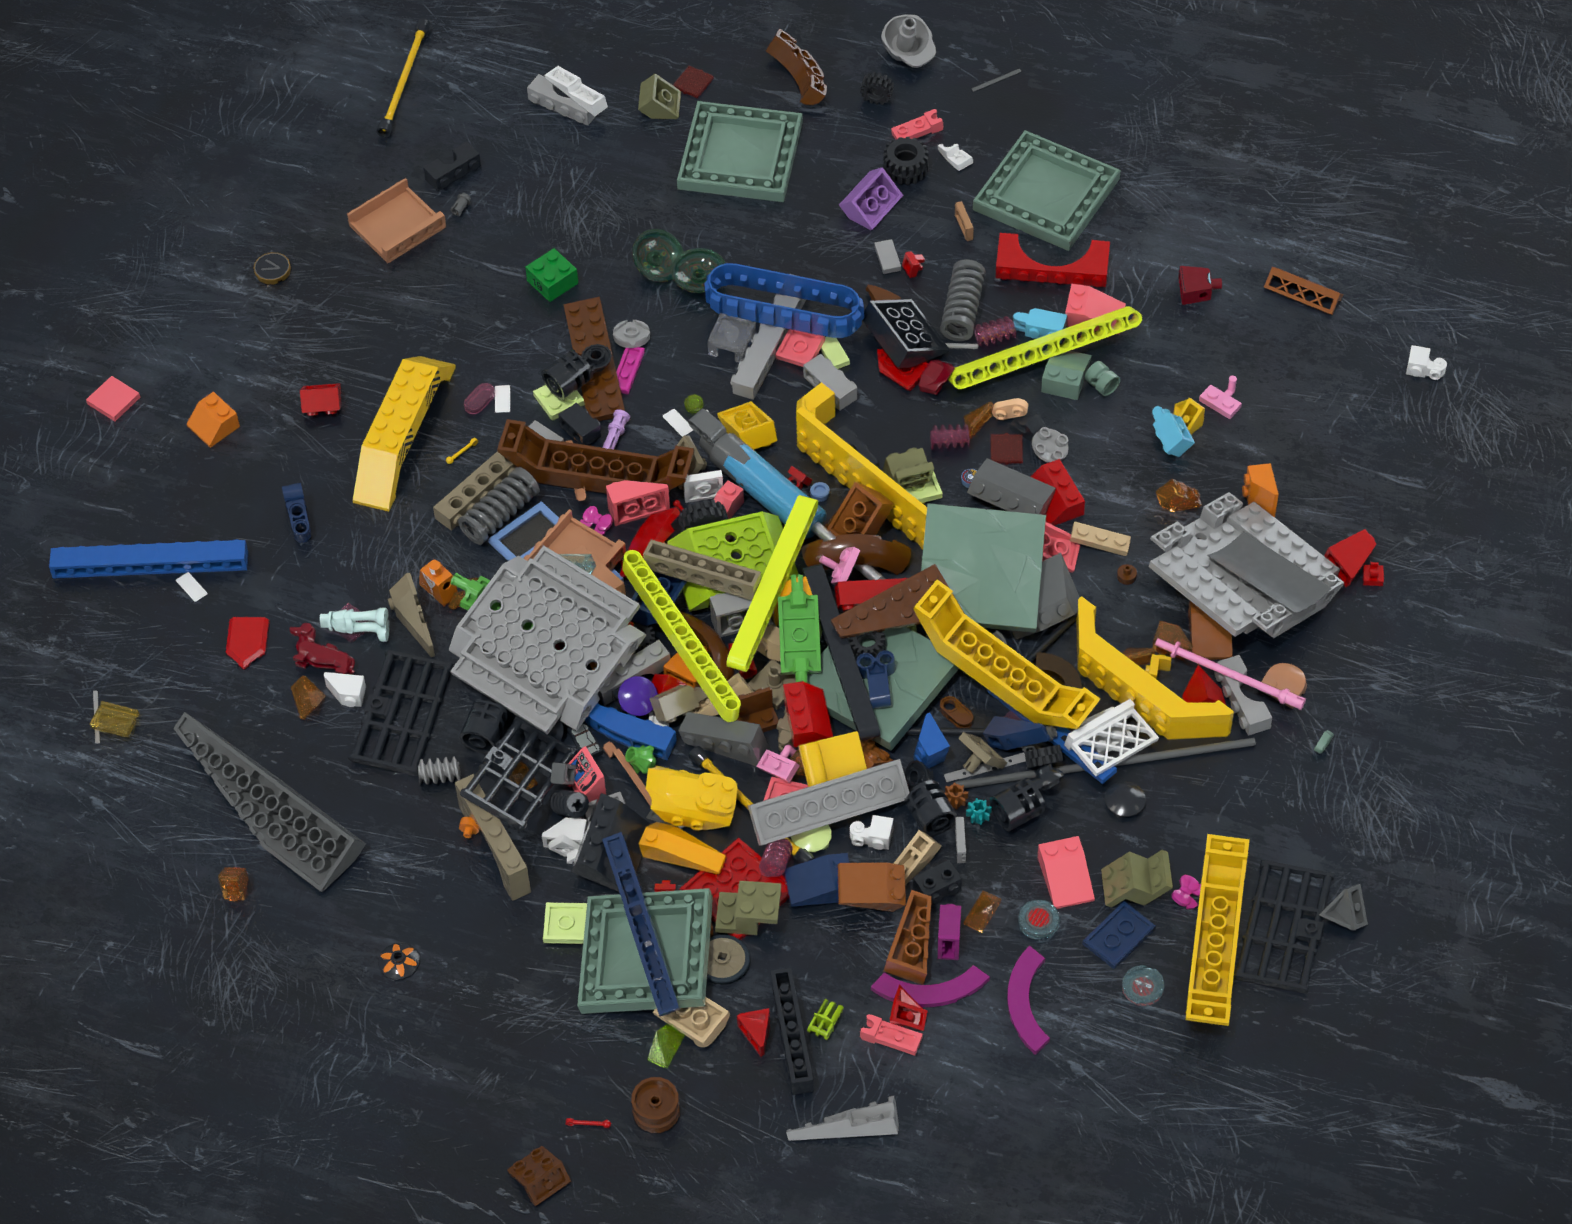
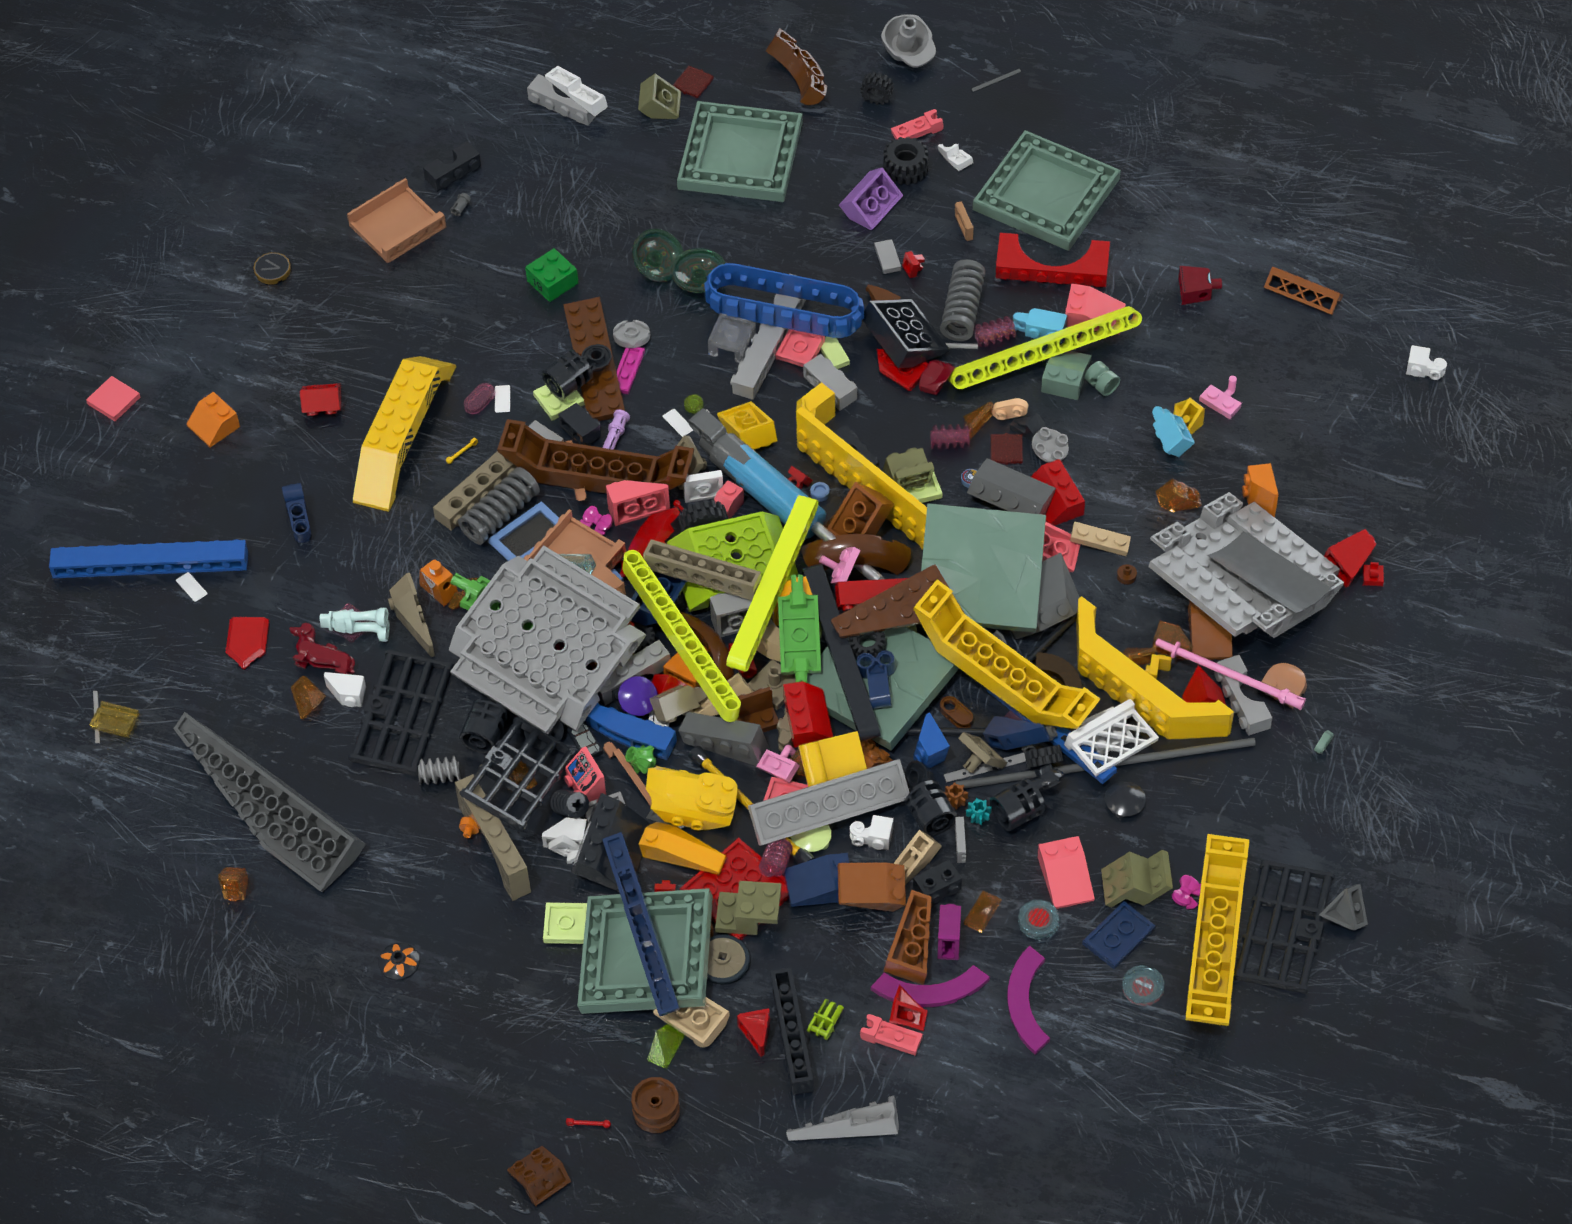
yellow hose [376,18,431,138] -> none
dark grey slope [550,763,576,786] -> none

